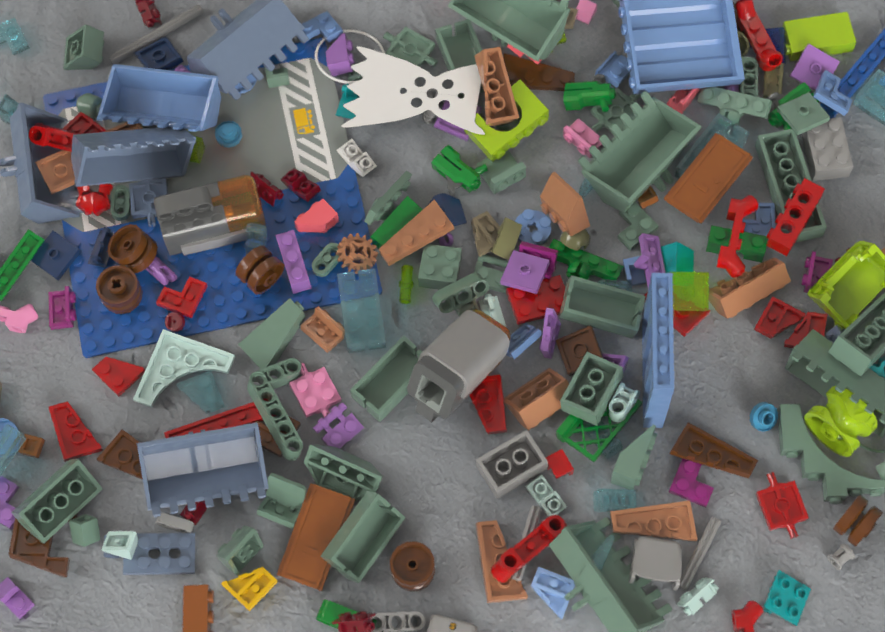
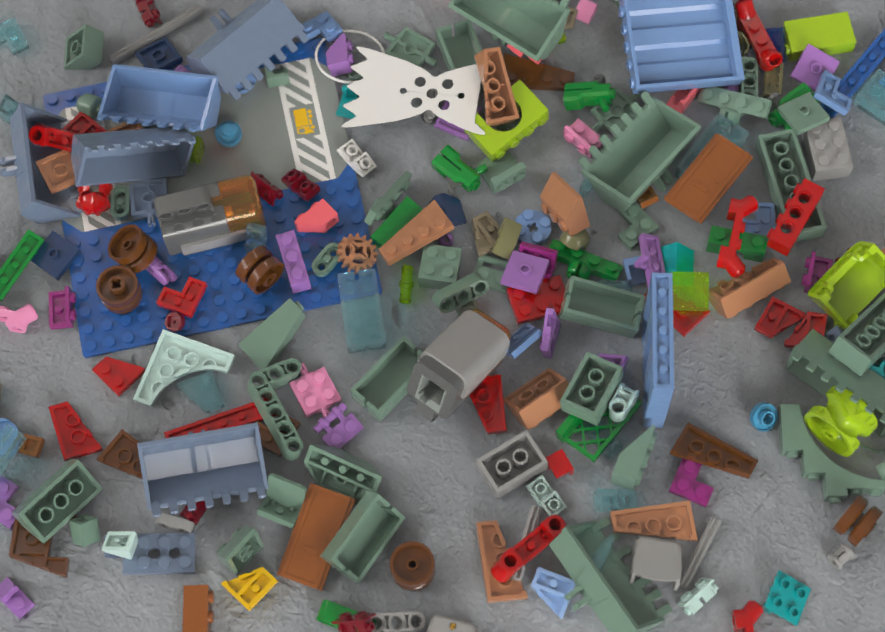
dark blue hinge [88,227,115,268] -> none
nougat bracket [300,306,345,353] -> none
light aqua hinge [479,294,507,332] -> none
reddish brown plate [556,325,604,376] -> none
medium blue plate [595,51,630,88] -> none
red plate [756,472,809,539] -> none

